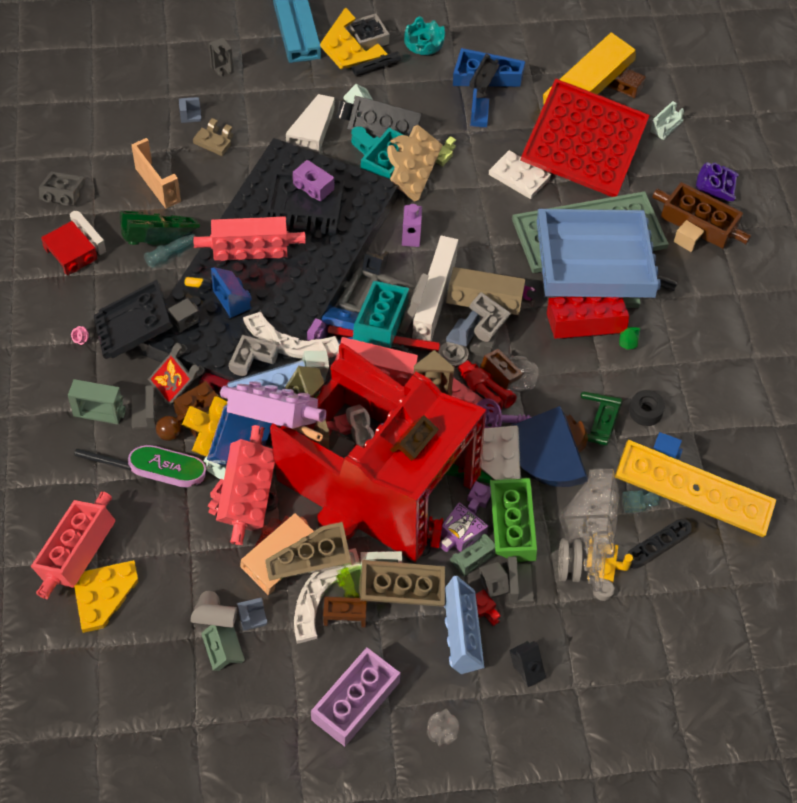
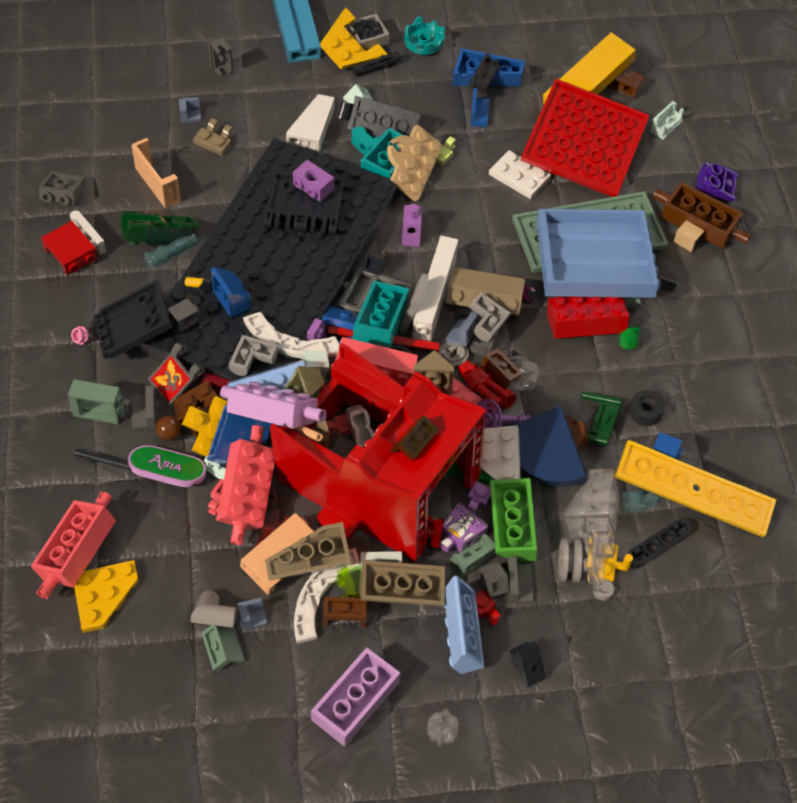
coral brick [194,217,305,261] -> none

